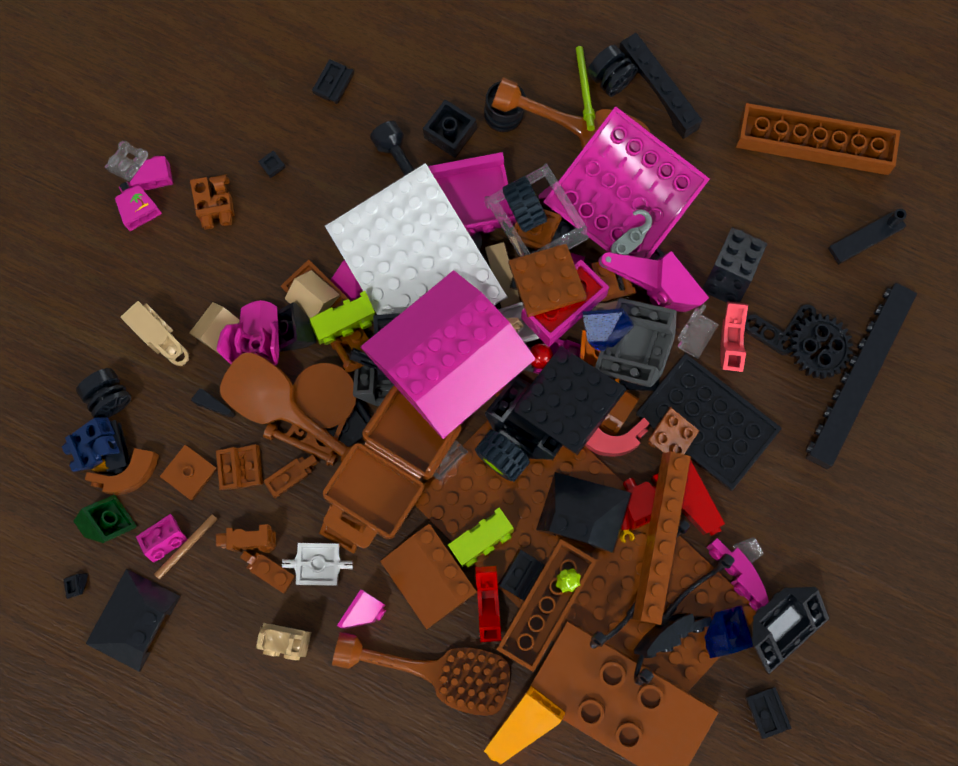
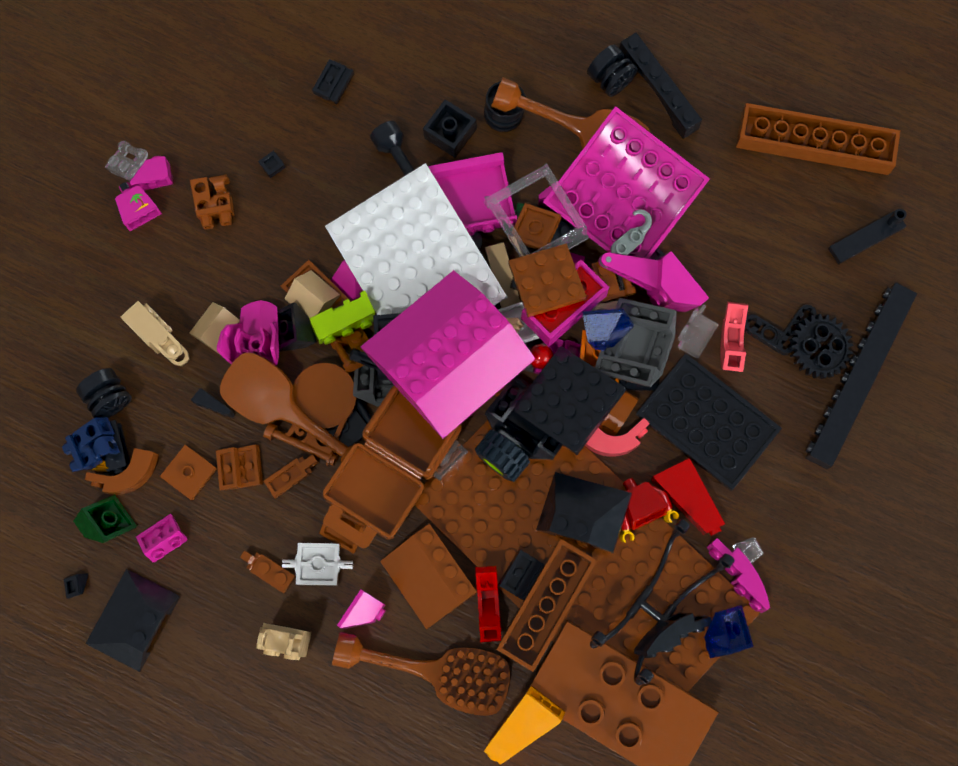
medium nougat bar [154,514,218,579] -> none
dark orange hips [216,524,276,553] -> none
lime wedge [448,507,514,567] -> none
black wheel [503,176,547,232] -> none
lime piece [556,568,581,593] -> none
lime bar [576,46,595,131] -> none
dark orange brick [633,452,691,625] -> none
dark orange hinge [648,407,699,454] -> none
black bracket [702,227,768,303] -> none
black plate [745,687,792,739] -> none
black slope [752,587,829,674] -> none

